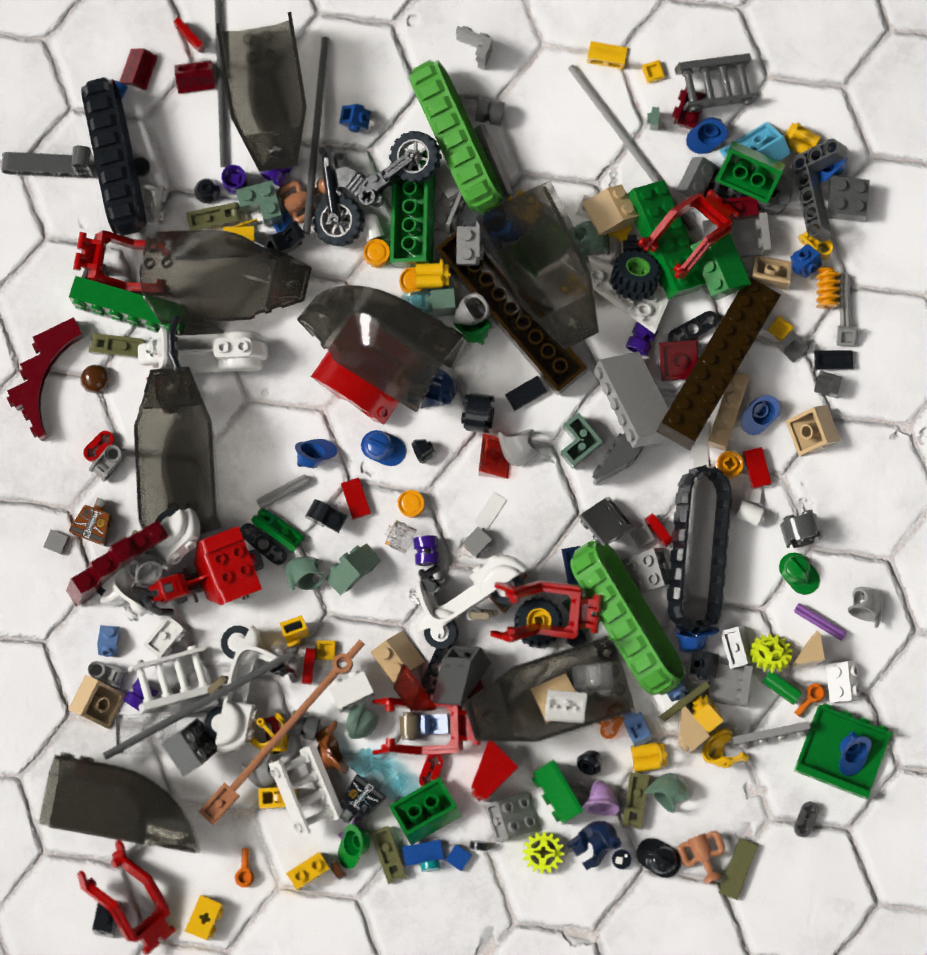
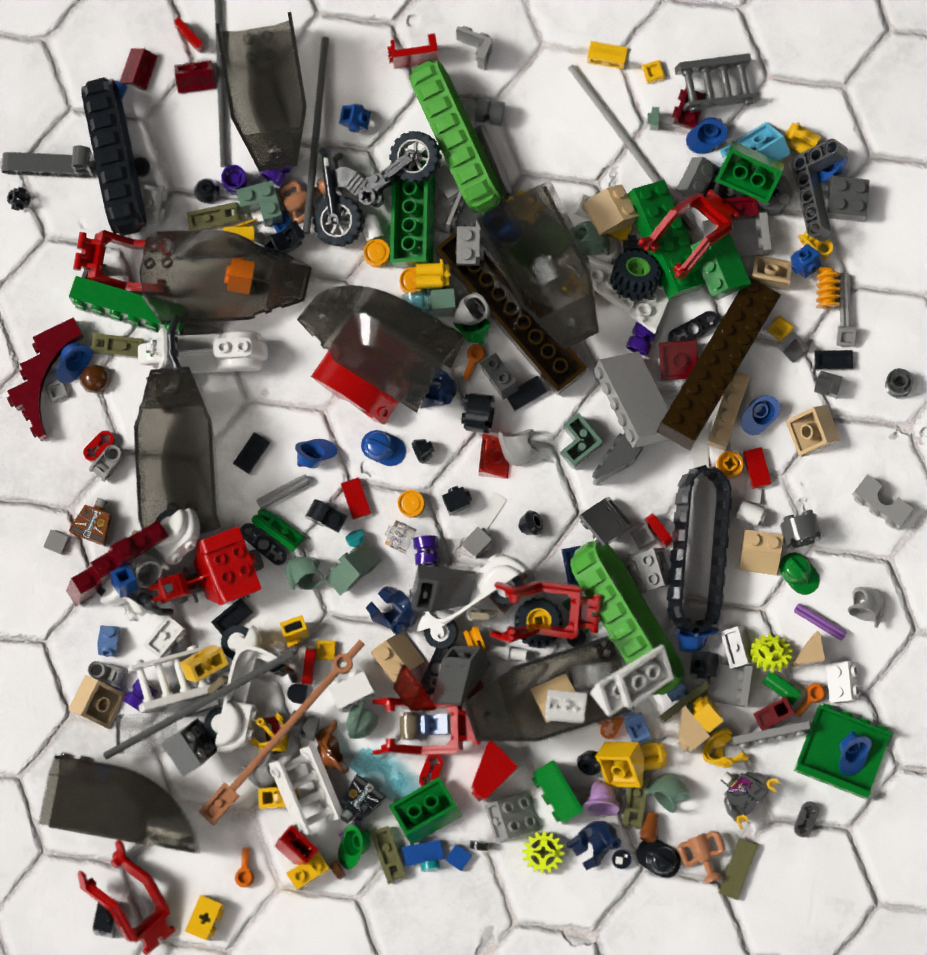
none -> black gear [7,187,31,211]
none -> light grey tile [44,380,70,404]
none -> blue piece [56,341,93,384]
none -> blue brick [110,564,138,598]
none -> yellow brick [179,644,229,683]
none -> black tile [211,598,253,636]
none -> orange brick [224,257,255,295]
none -> black tile [233,432,270,474]
none -> red torso [275,825,319,865]
none -> black tile [287,684,308,704]
none -> teal tile [345,530,366,547]
none -> dark blue piece [366,586,417,635]
none -> red panel [387,33,438,69]
none -> dark grey slope [411,565,476,612]
none -> black brick [442,486,472,516]
none -> orange plate [462,344,486,381]
none -> light orange wheel [462,625,486,651]
none -> dark grey brick [480,353,519,400]
none -> white pin [487,644,527,662]
none -> black cone [518,510,543,535]
none -> clear brick [531,255,561,286]
none -> white slope [590,645,674,717]
none -> yellow slope [595,741,644,788]
none -> dark orange cone [639,812,659,843]
none -> dark grey torso [720,772,781,829]
none -> tan slope [738,529,783,576]
none -> dark red brick [753,696,796,731]
none -> light grey arch [852,474,914,529]
none -> dark grey wheel [885,368,913,399]

